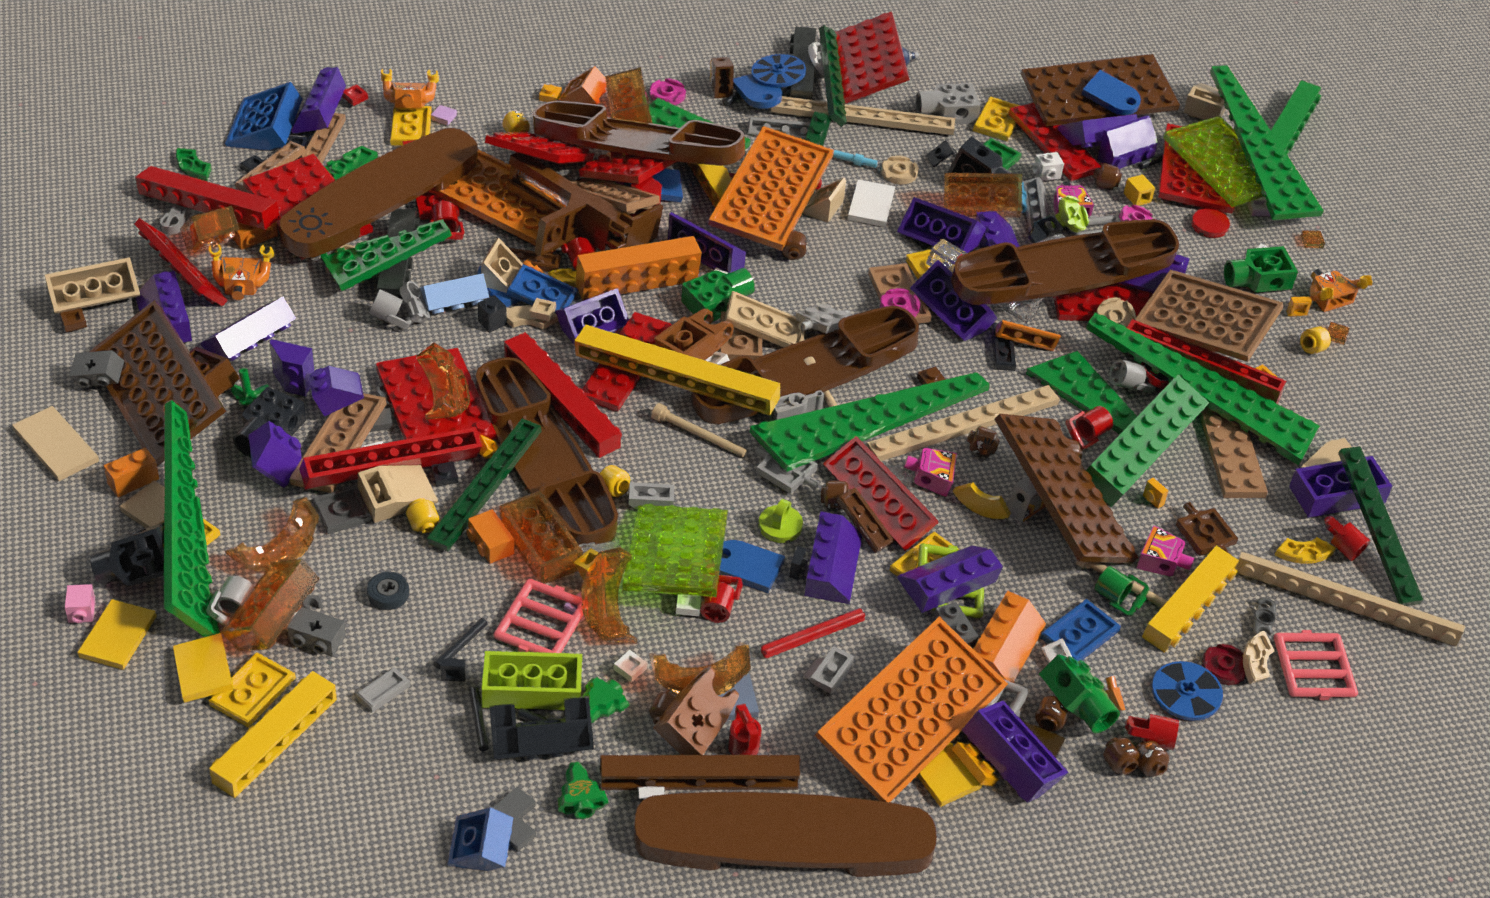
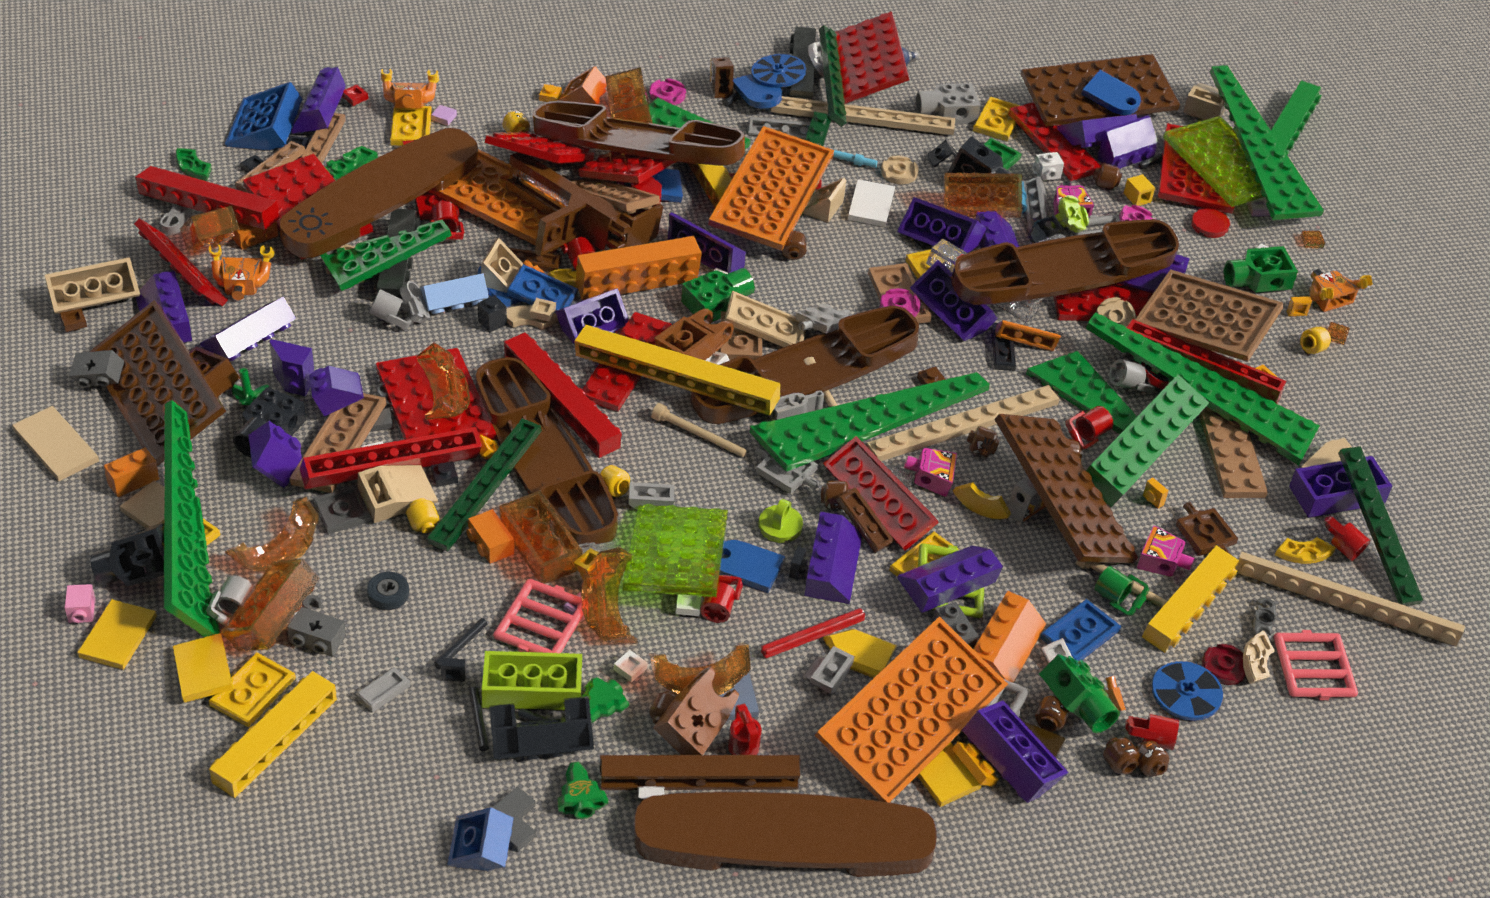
none -> yellow tile [823,629,897,678]

